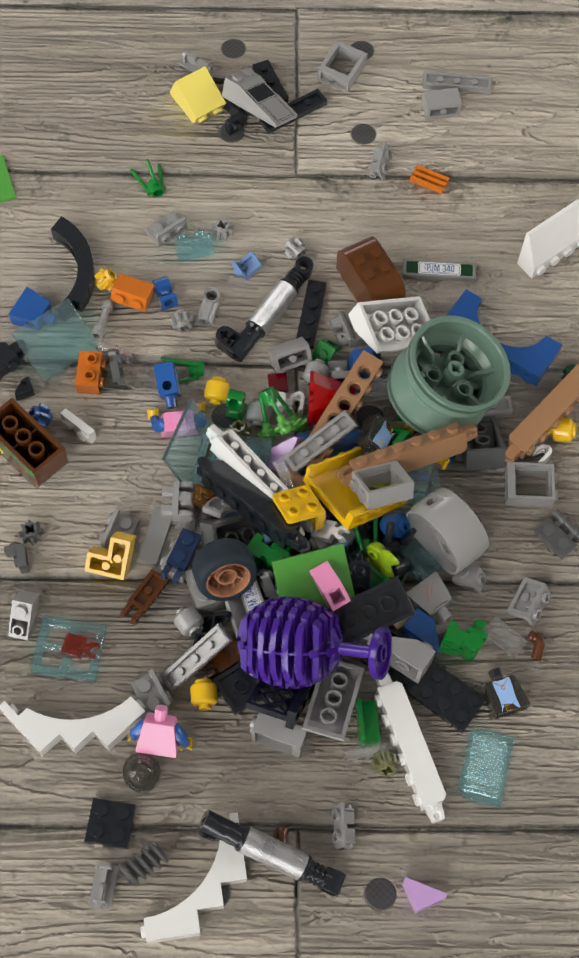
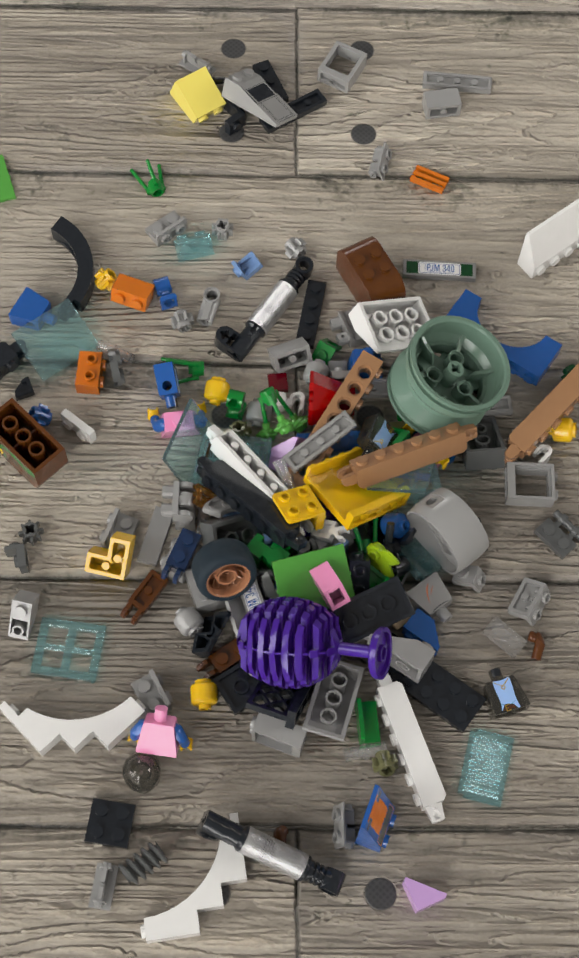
clear red plate [60,633,100,659] -> none
light grey bar [91,299,115,340] -> none
light grey tile [161,624,233,693] -> none
light grey window [350,460,414,510] -> none
green hips [439,619,488,661] -> none
none -> blue slope [355,784,397,852]

